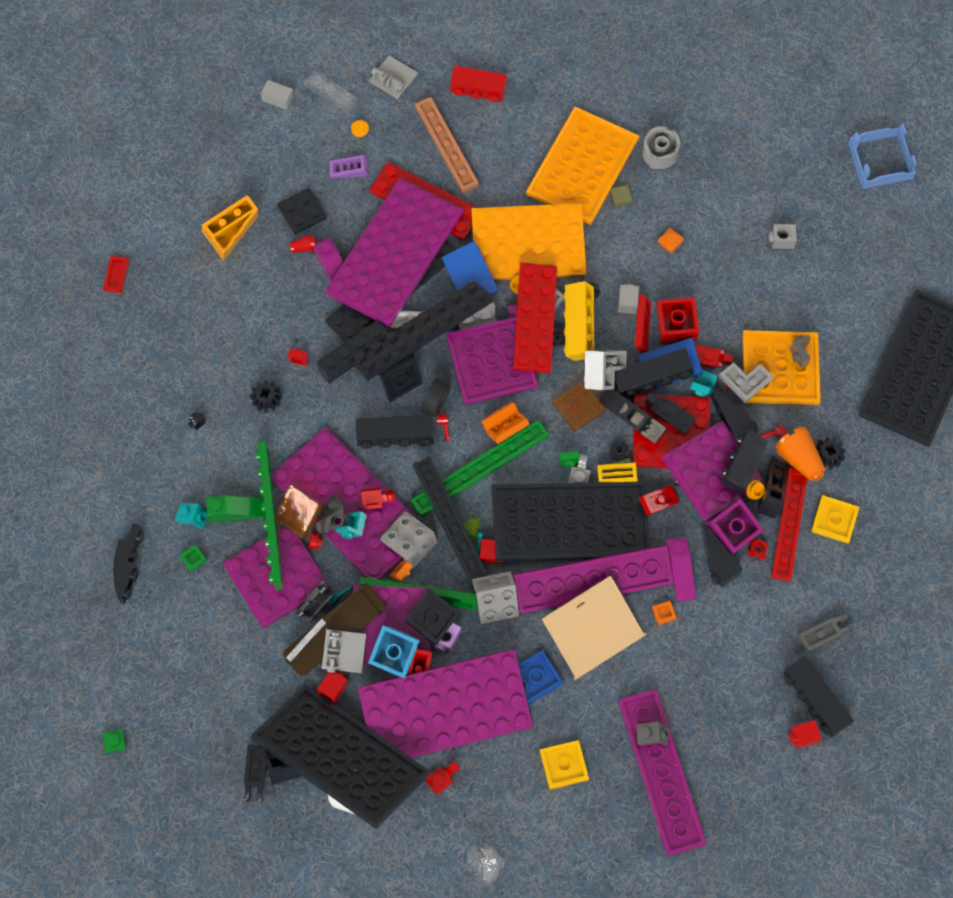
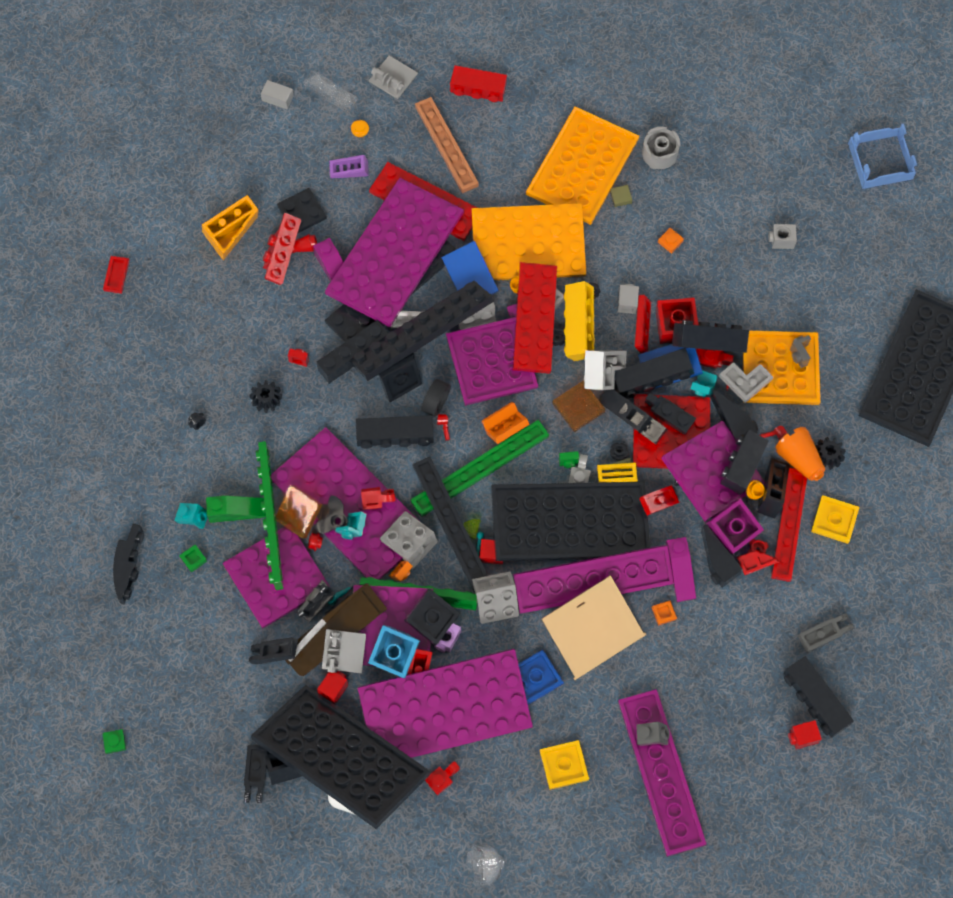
none -> black hinge [249,637,298,664]
none -> bracket [263,213,301,285]
none -> black brick [672,320,749,353]
none -> red tile [737,549,779,575]

